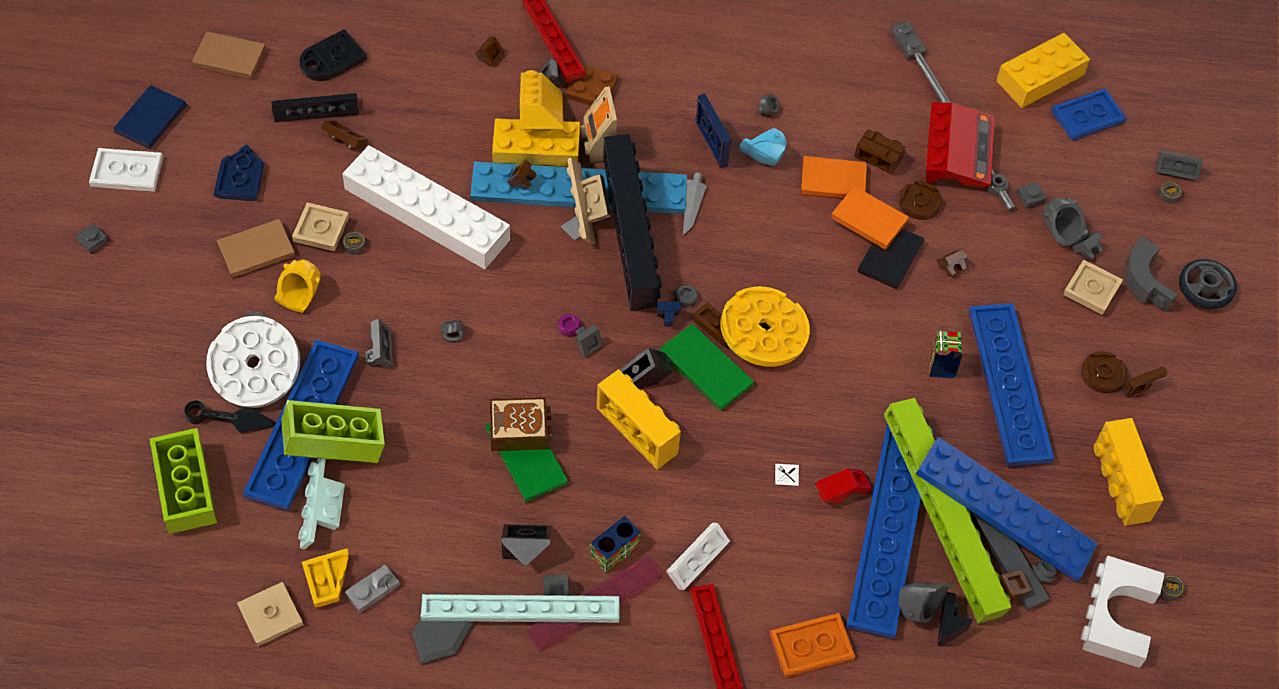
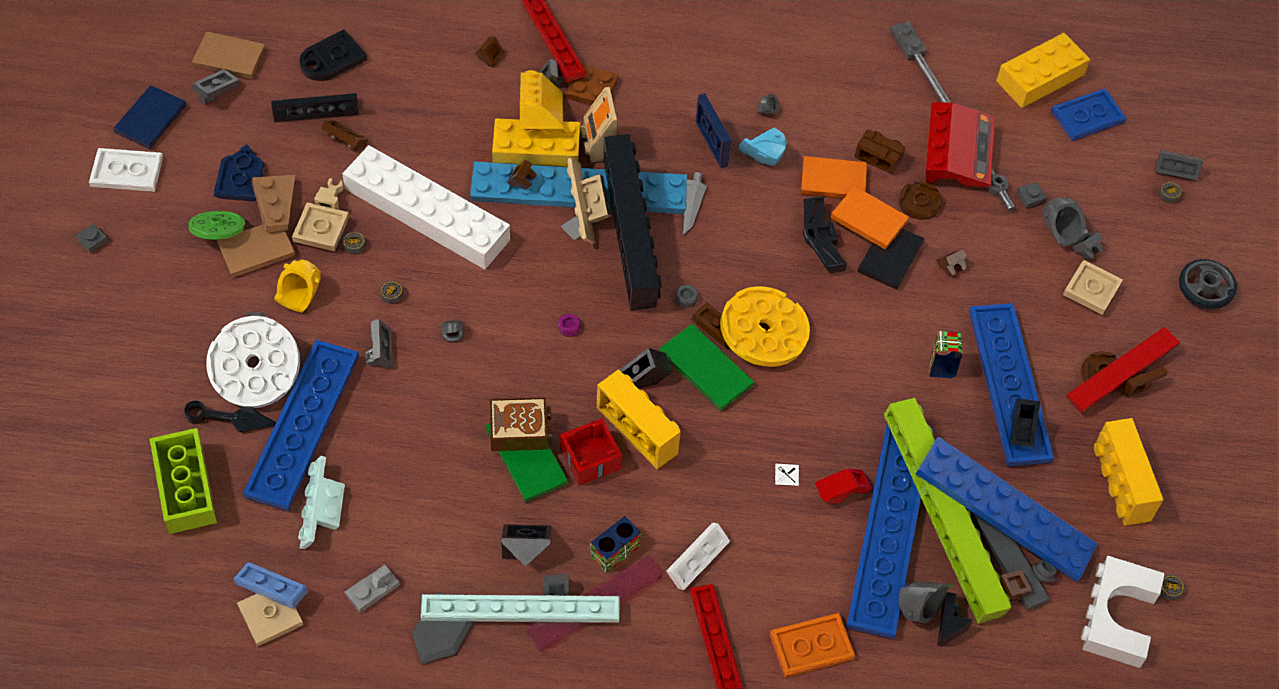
lime brick [281,400,385,463] -> none
yellow wing [302,548,349,608] -> none
dark grey tile [575,325,603,357] -> none
dark blue tile [656,302,680,326] -> none
dark grey arch [1124,236,1177,312] -> none
none -> bright green shield [188,211,245,240]
none -> dark grey hinge [193,69,239,105]
none -> medium blue tile [233,562,308,609]
none -> medium nougat wing [252,175,295,232]
none -> tan piece [314,178,343,210]
none -> tile [380,281,403,304]
none -> red container [560,418,622,486]
none -> black plate [802,195,847,273]
none -> black slope [1009,398,1040,447]
none -> red tile [1066,327,1180,414]

